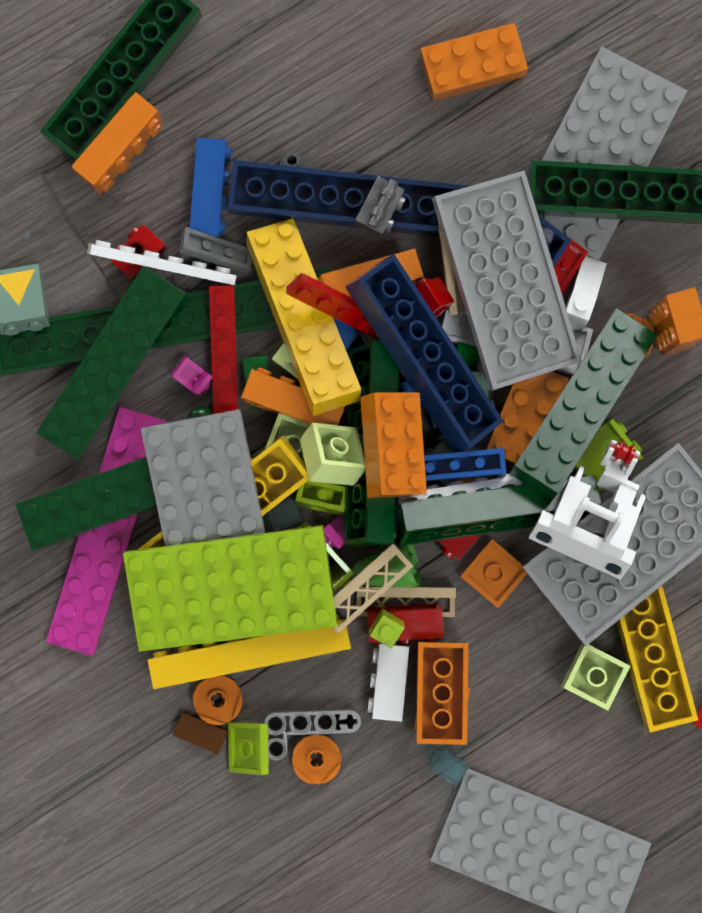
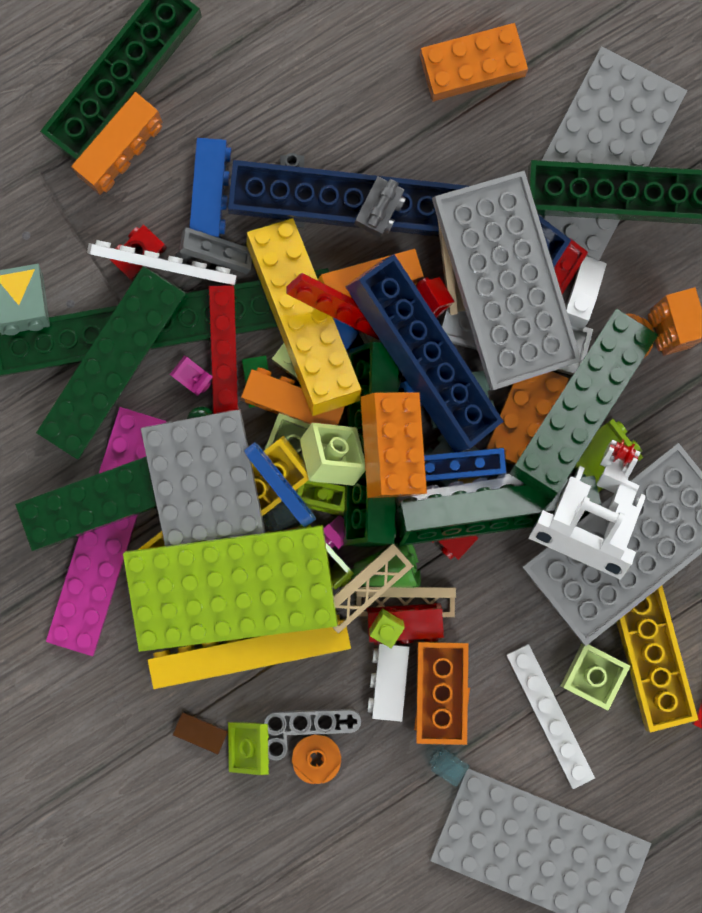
orange plate [193,675,243,725] -> none
green tile [457,342,480,368] -> none
orange plate [460,539,527,608] -> none
none -> blue beam [244,442,316,527]
none -> white plate [506,644,595,789]

